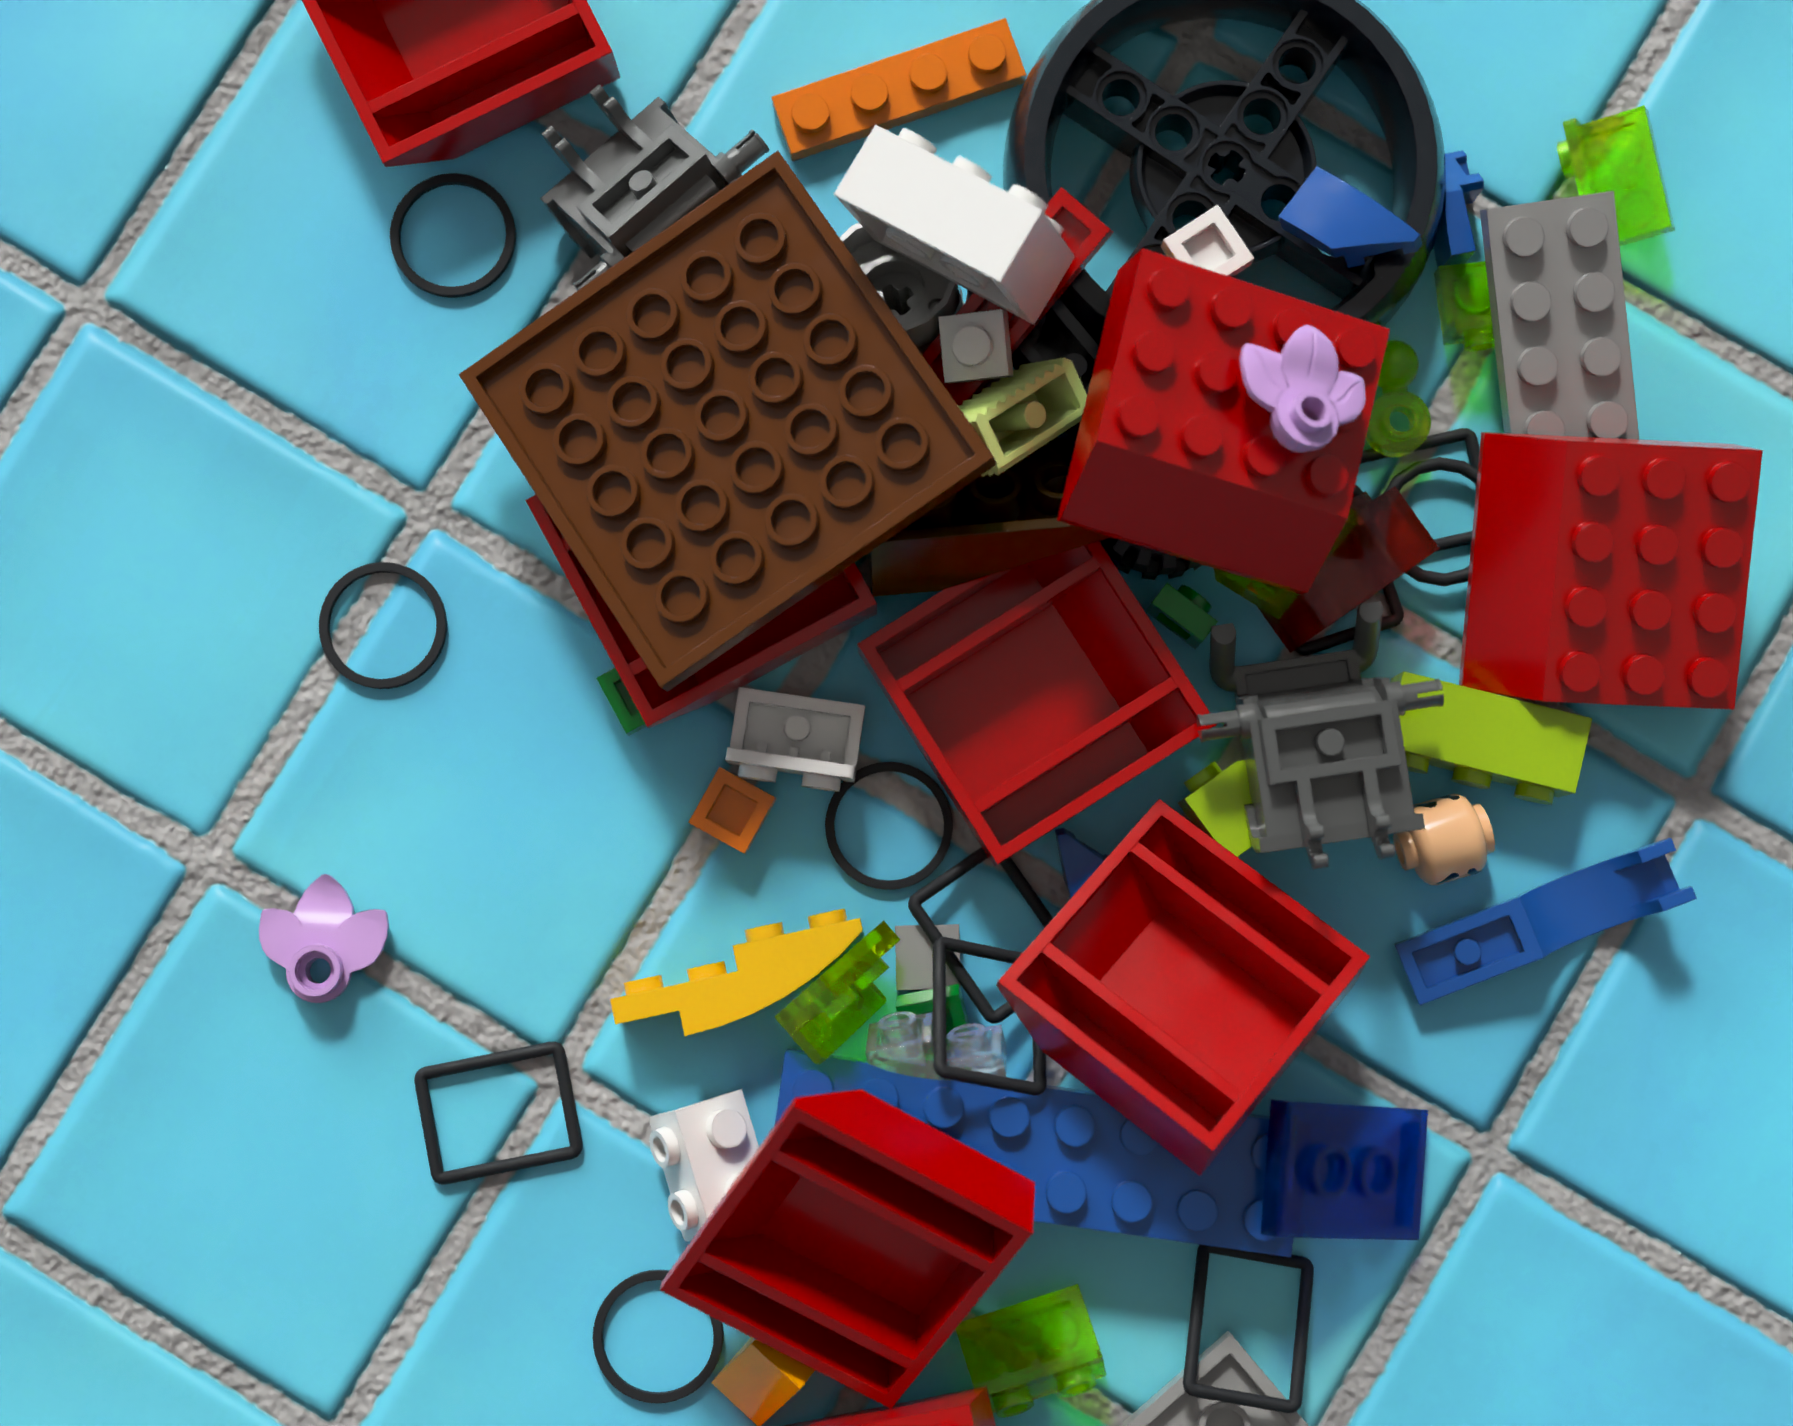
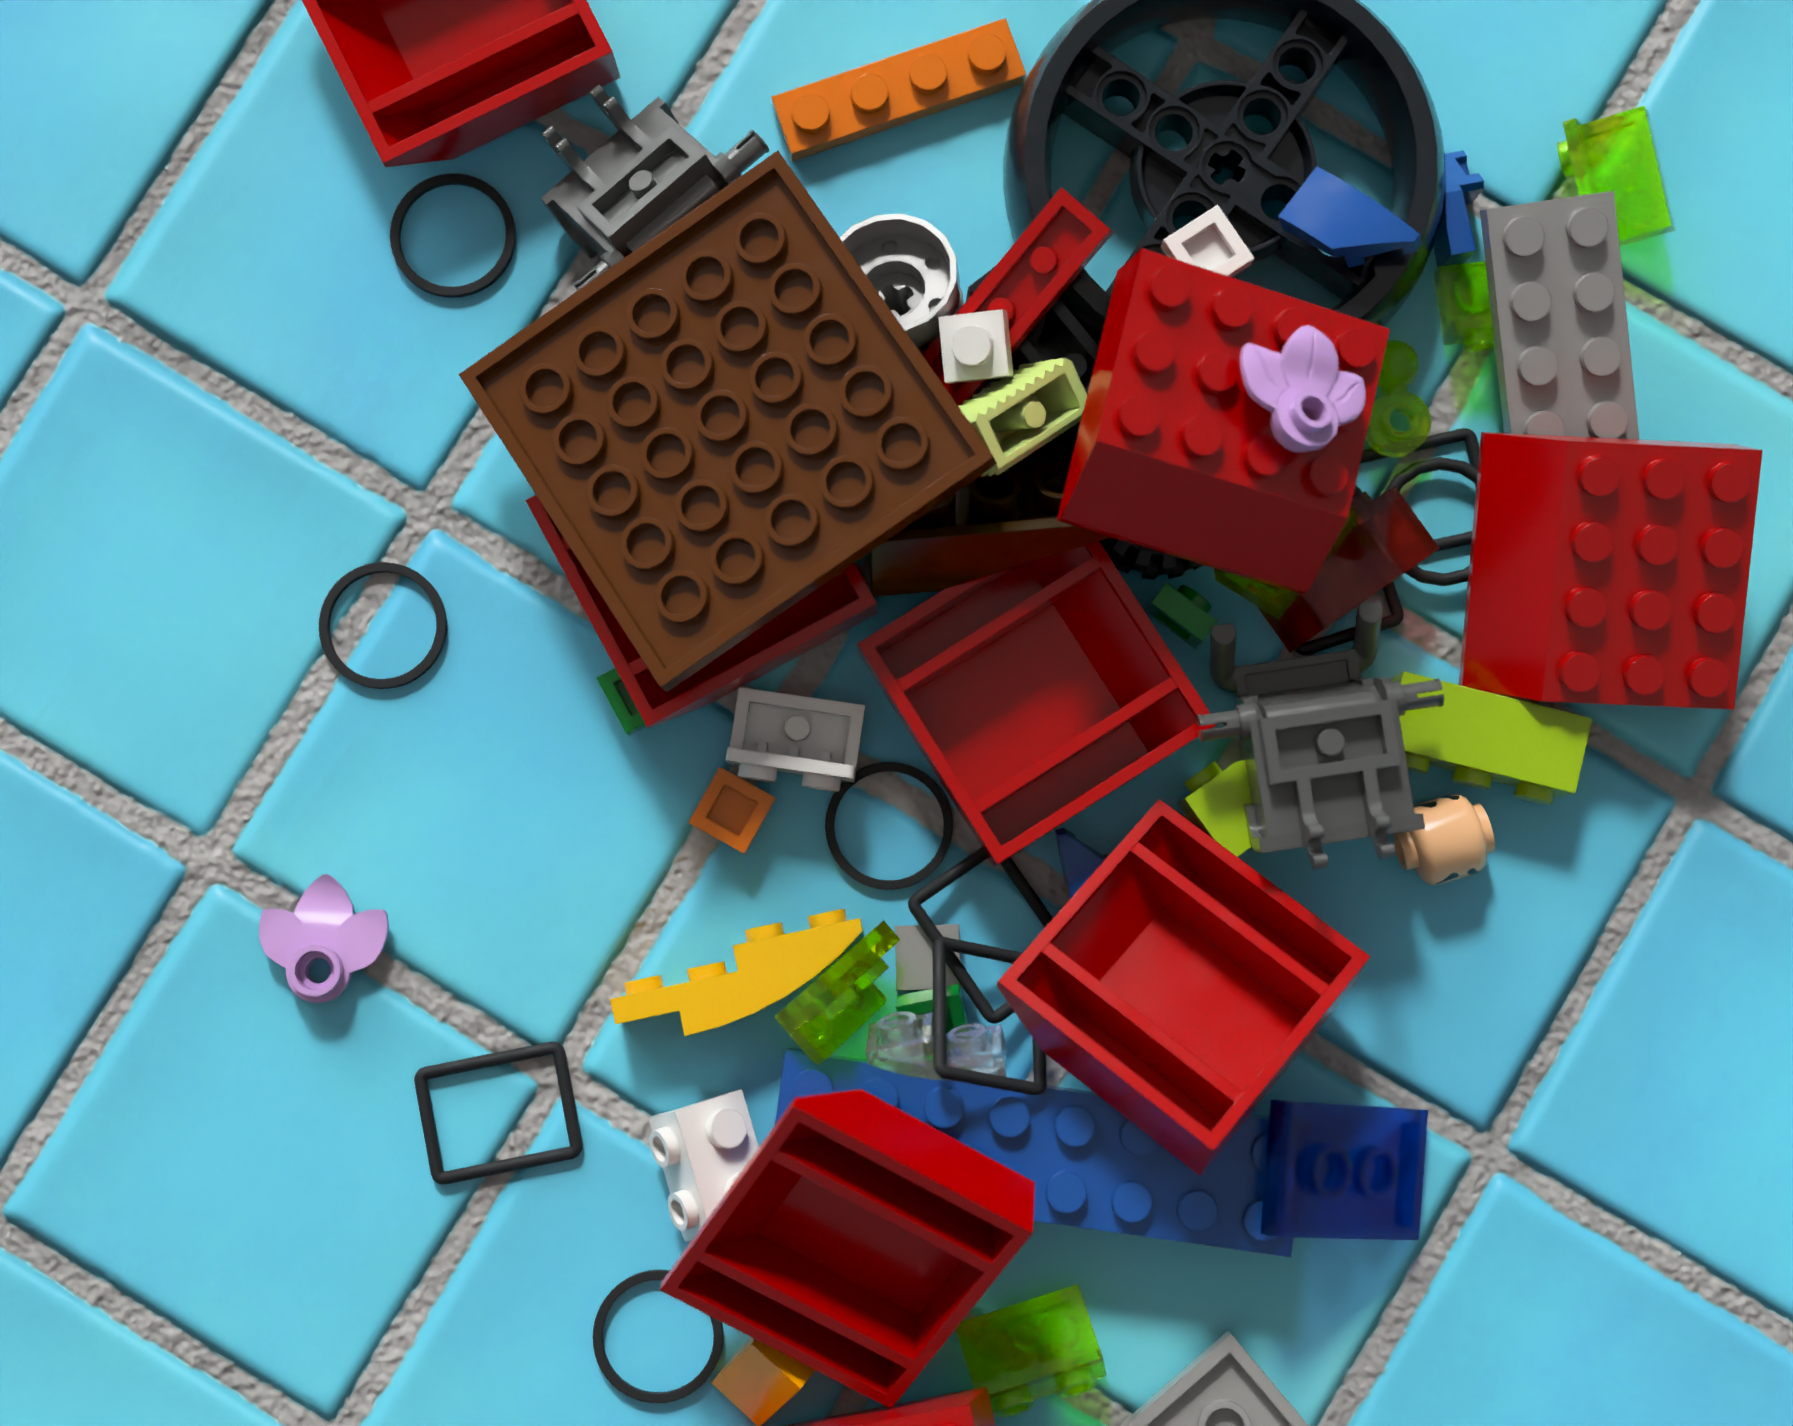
white brick [834,125,1075,325] -> none
black piece [1183,1245,1314,1413] -> none
blue piece [1394,838,1697,1005] -> none

